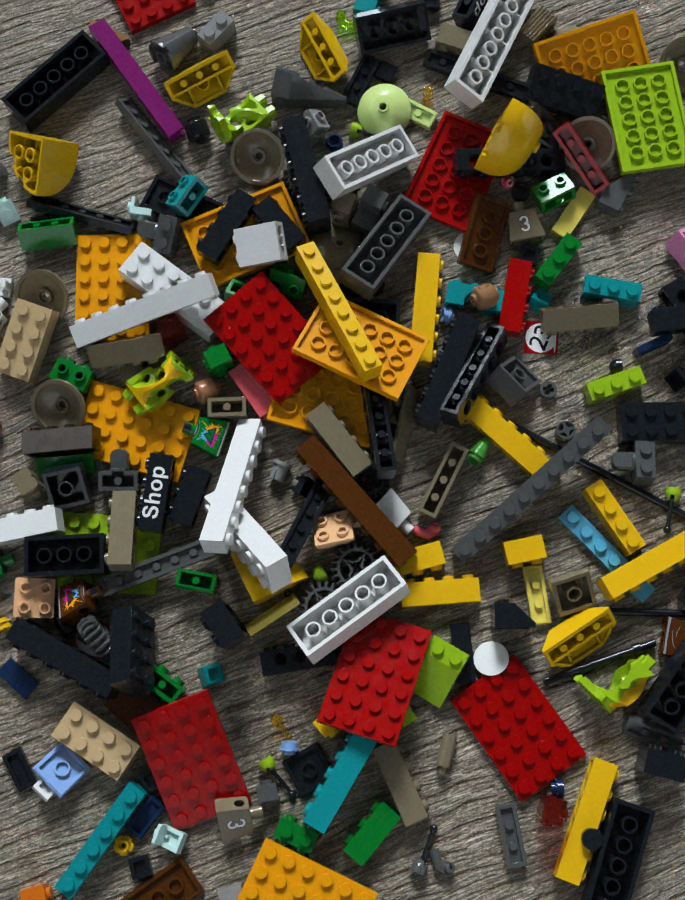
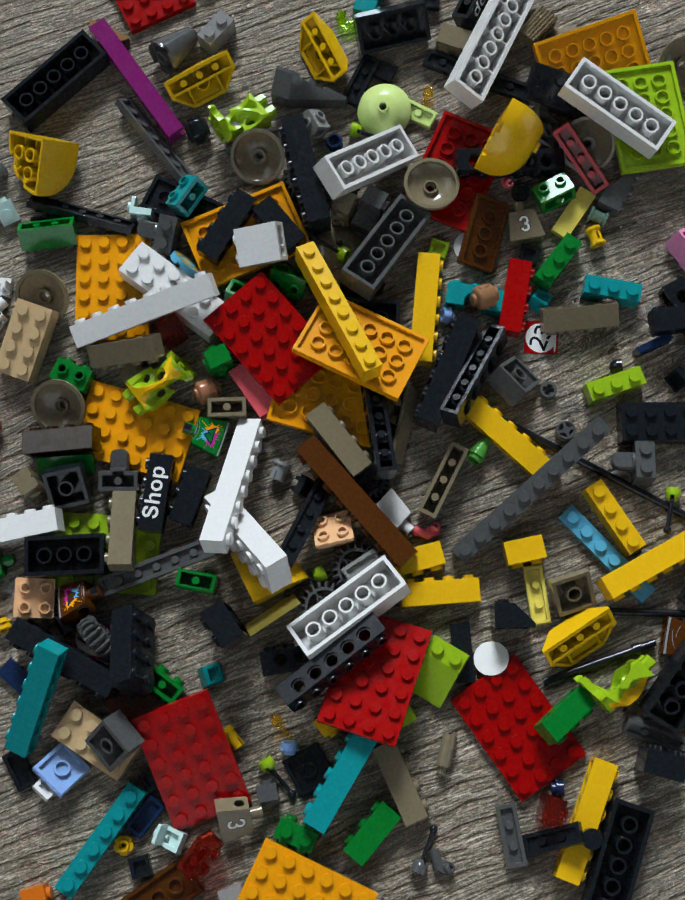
none -> teal brick [4,638,69,758]
none -> dark grey slope [85,709,145,772]
none -> medium azure tile [170,250,201,278]
none -> clear red brick [177,830,224,881]
none -> yellow pin [224,724,245,751]
none -> black brick [275,612,392,713]
none -> hinge [309,234,352,263]
none -> light grey tile [341,548,380,581]
none -> dark tan dish [403,158,460,210]
none -> lime tile [428,238,450,262]
none -> black plate [522,821,585,857]
none -> green brick [533,685,596,746]
none -> white brick [558,57,677,159]
none -> yellow bush [584,224,606,249]
none -> sand green bush [586,206,610,228]

